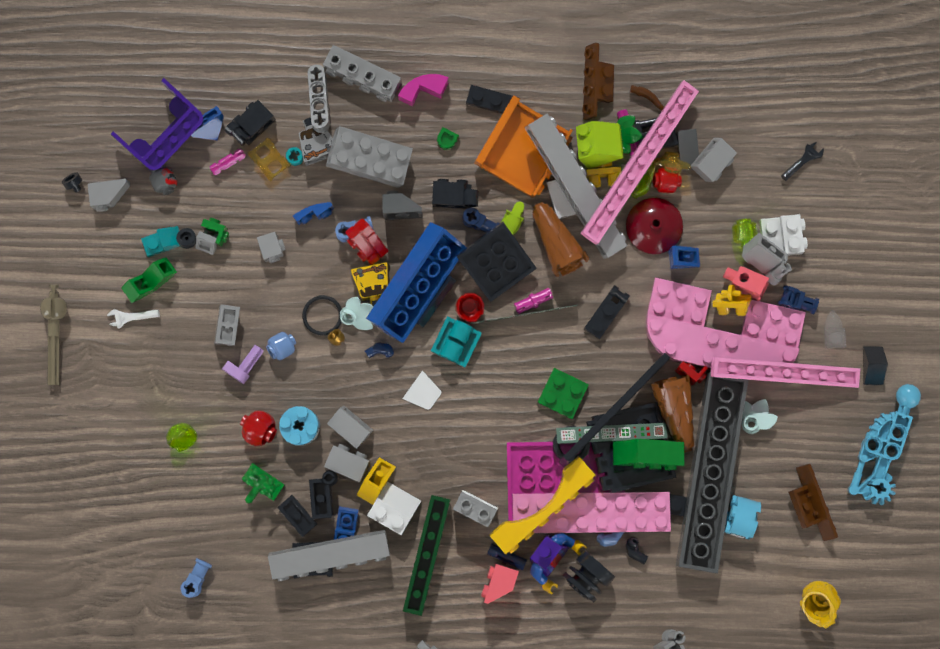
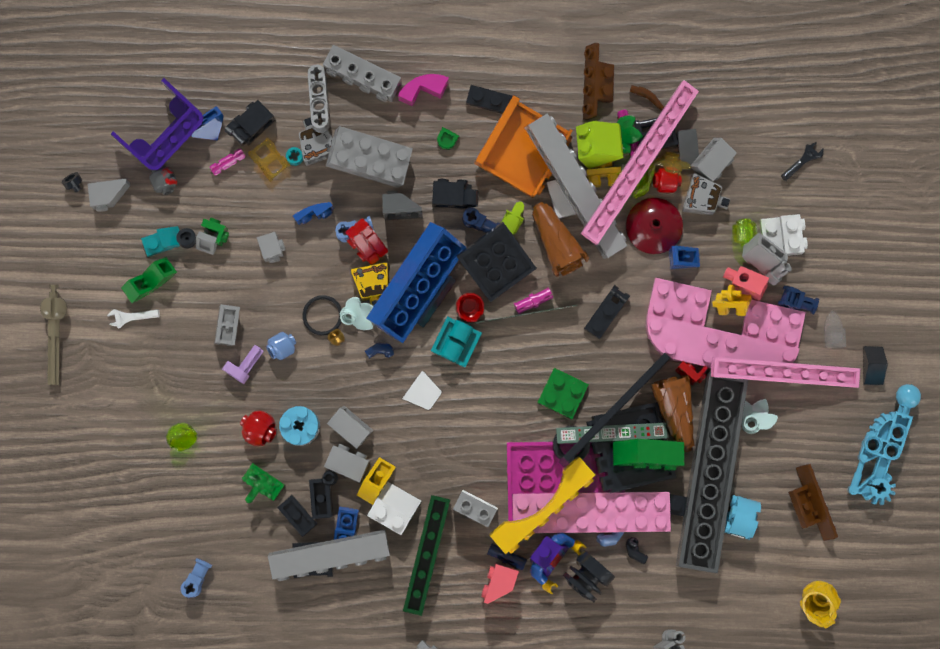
none -> light grey torso [682,174,730,215]

